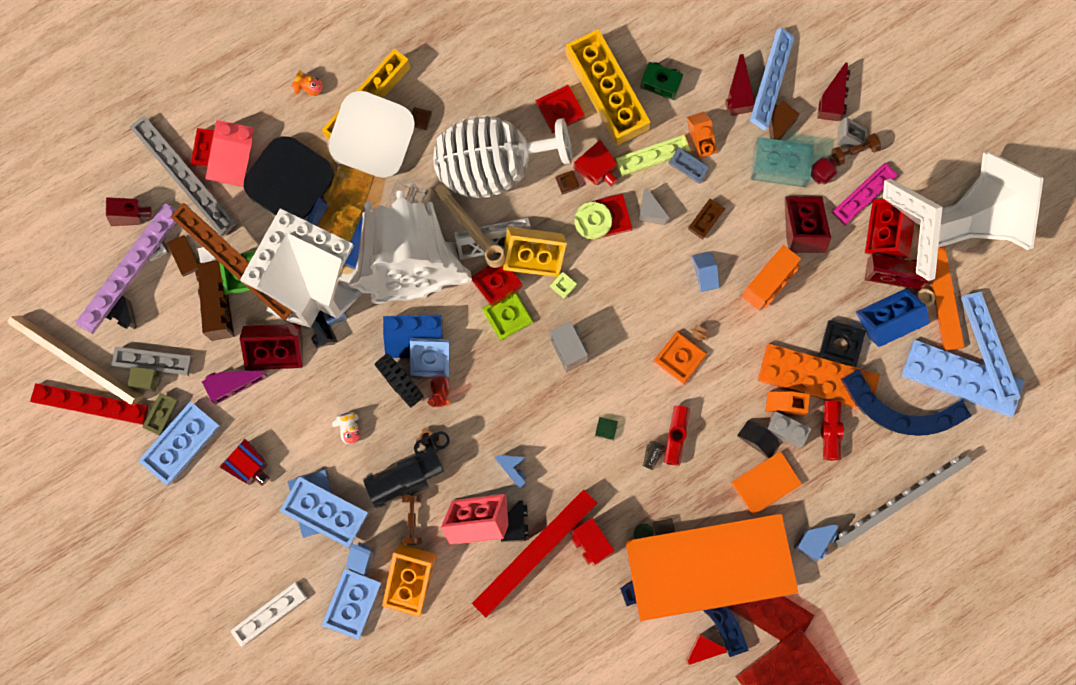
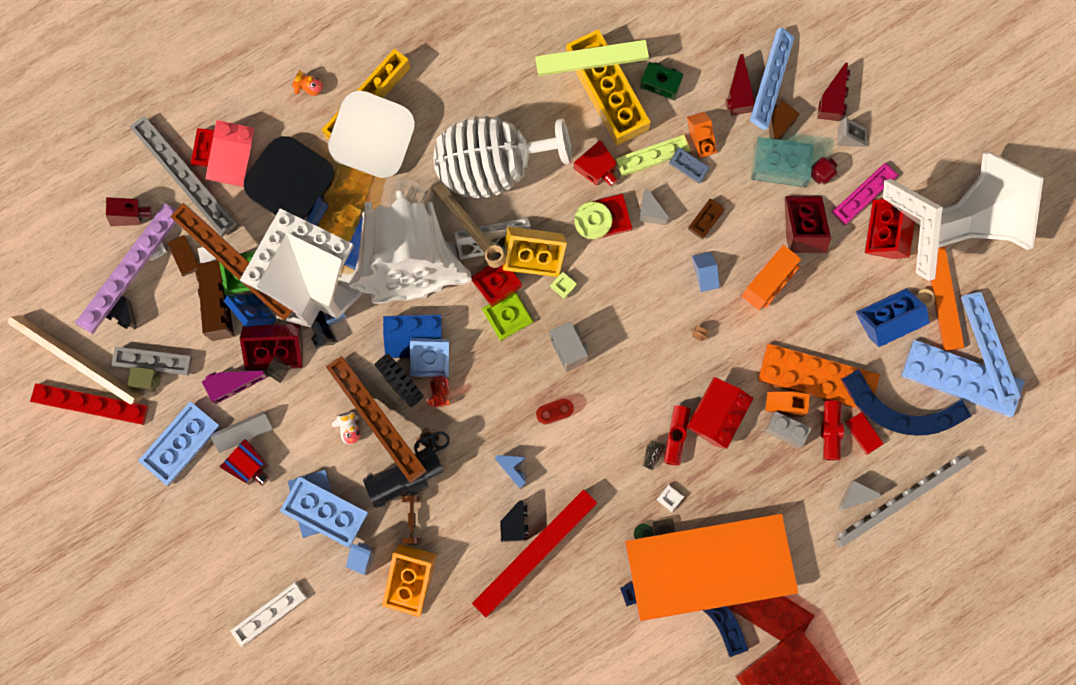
olive plate [142,393,179,435] -> none
light blue plate [322,569,382,640] -> none
reddish brown tile [412,107,432,130] -> none
coral slope [441,494,508,545] -> none
red plate [535,85,585,134] -> none
reddish brown tile [555,170,579,195] -> none
red brick [571,518,615,567] -> none
clear green tile [595,417,618,441] -> none
orange tile [653,331,707,385] -> none
red slope [686,635,727,665] -> none
orange tile [731,451,802,516] -> none
black slope [737,420,780,459] -> none
medium blue slope [794,525,838,561] -> none
black piece [818,320,866,367] -> none
reddish brown wheel [832,133,881,166] -> none
dark red slope [864,253,931,290] -> none
none -> light grey tile [210,411,273,453]
none -> blue plate [224,293,277,327]
none -> clear smoke tile [264,356,291,383]
none -> dark orange plate [326,356,427,483]
none -> yellowish green tile [535,40,649,76]
none -> clear red plate [536,399,574,425]
none -> white tile [657,485,684,512]
none -> red slope [686,377,754,449]
none -> light grey slope [838,481,881,511]
none -> red tile [844,412,884,455]

